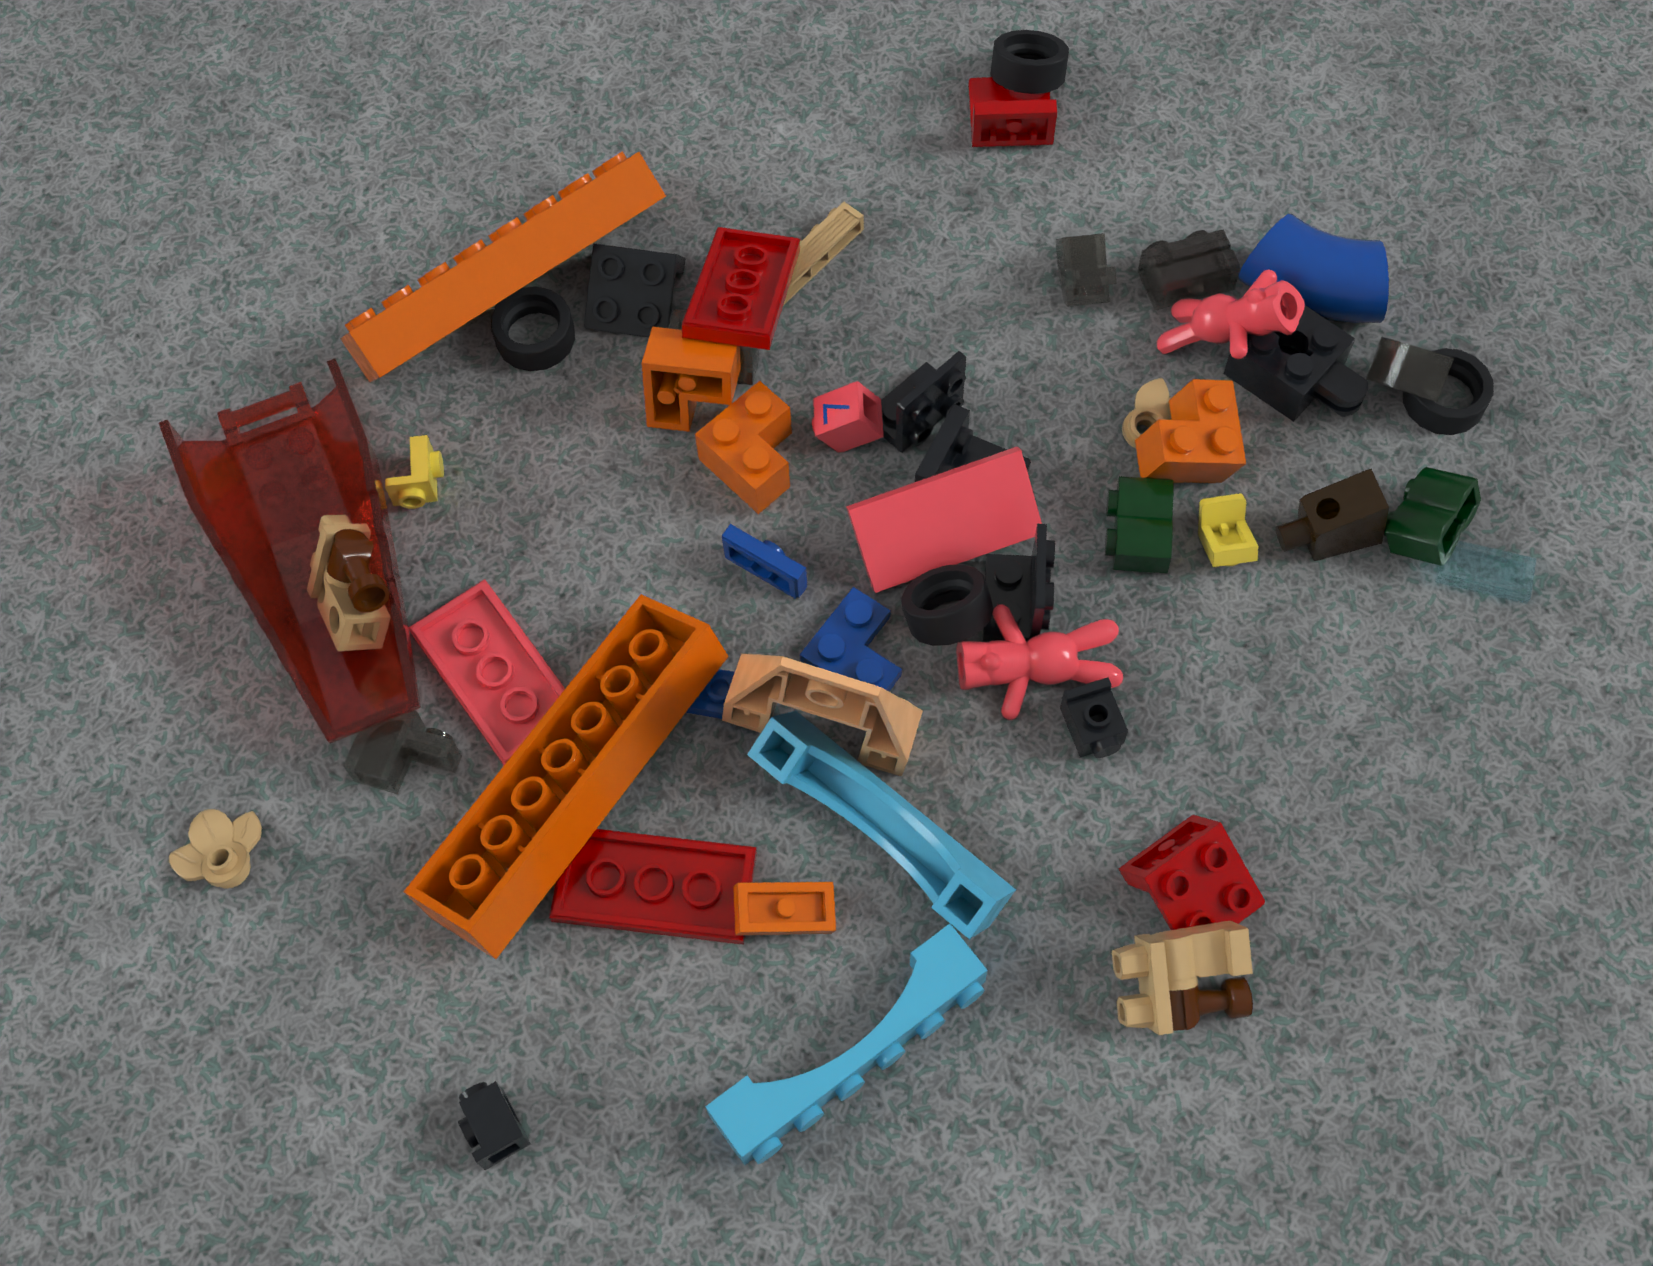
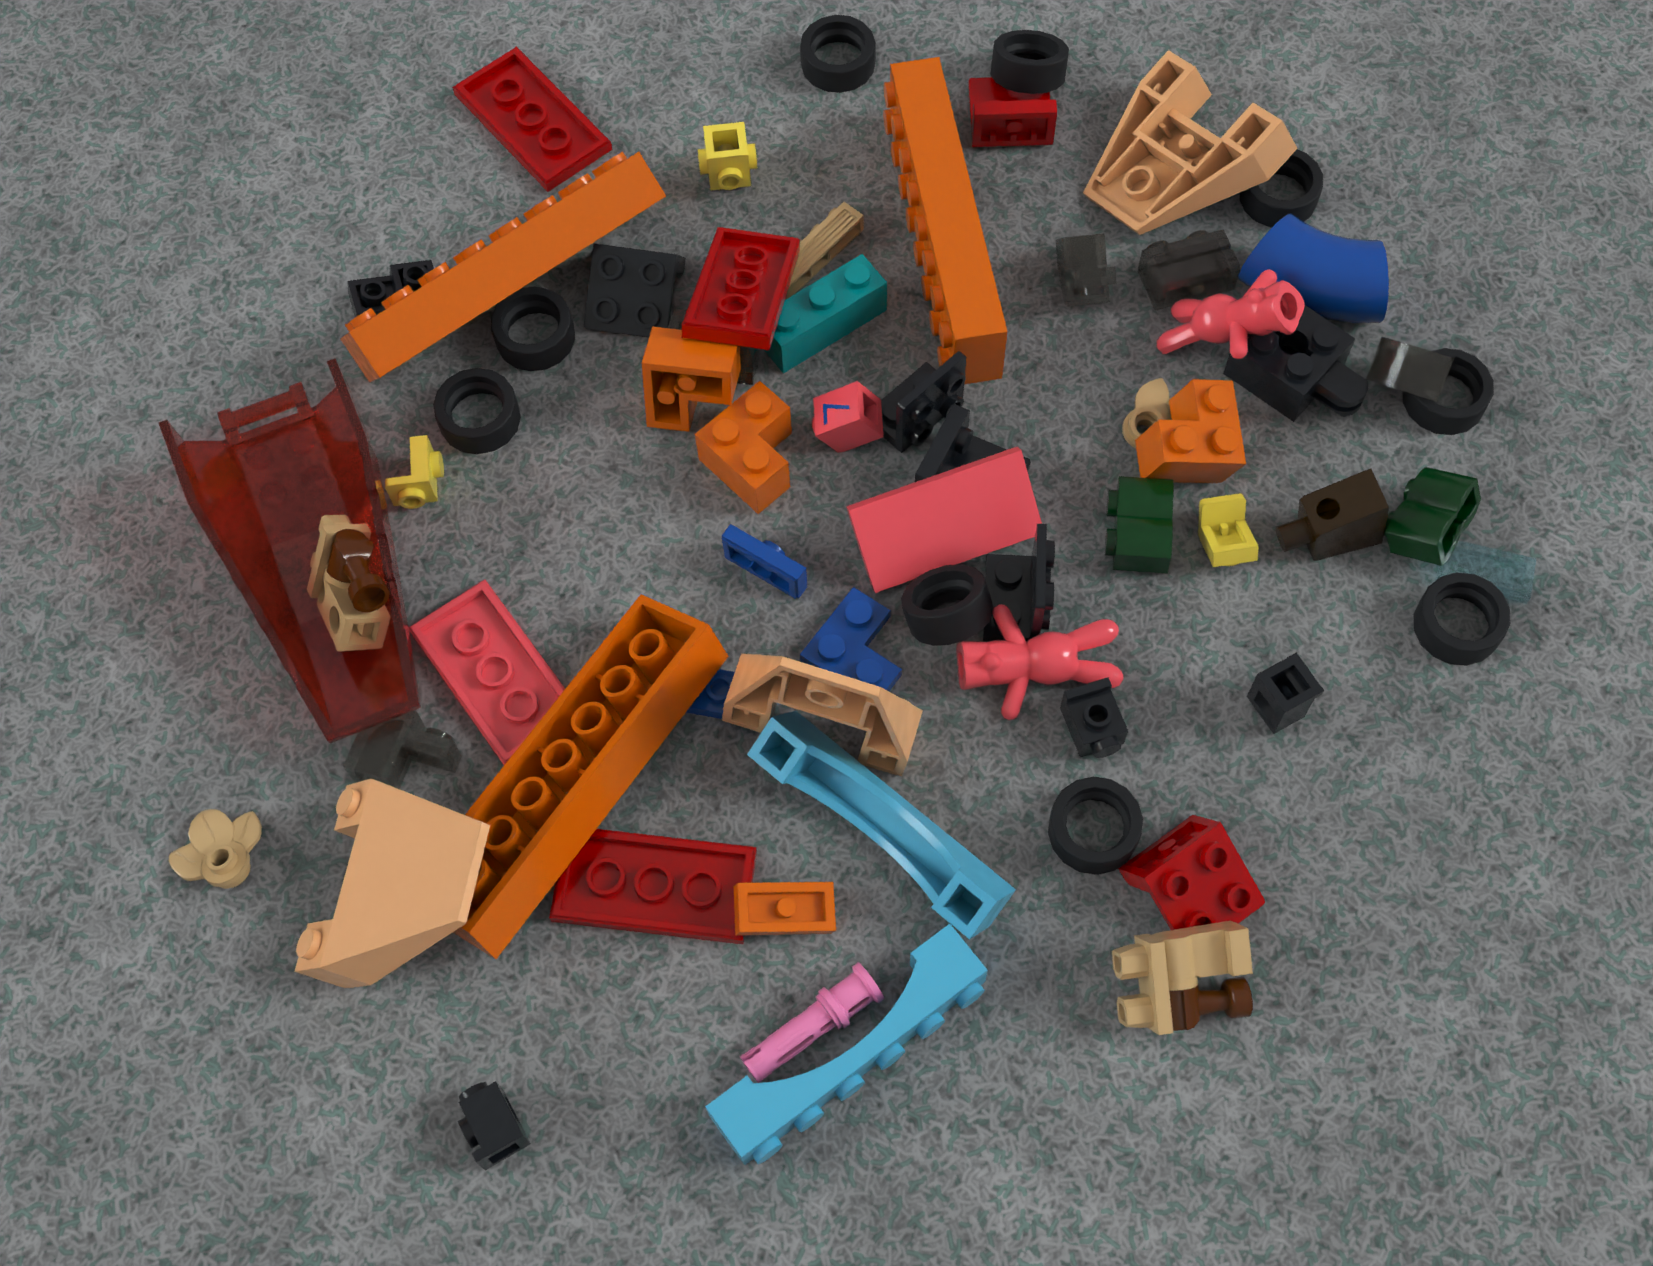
none -> light nougat wedge [294,778,490,988]
none -> black slope [348,260,434,317]
none -> black tyre [433,368,521,454]
none -> red tile [452,46,613,192]
none -> light yellow brick [697,122,757,190]
none -> bright pink pin [739,962,884,1083]
none -> teal brick [763,254,887,374]
none -> black tyre [800,15,876,93]
none -> orange brick [883,57,1008,384]
none -> black tyre [1048,776,1143,875]
none -> light nougat wedge [1083,50,1298,235]
none -> black tyre [1239,149,1323,228]
none -> black brick [1247,652,1324,734]
none -> black tyre [1413,572,1511,666]

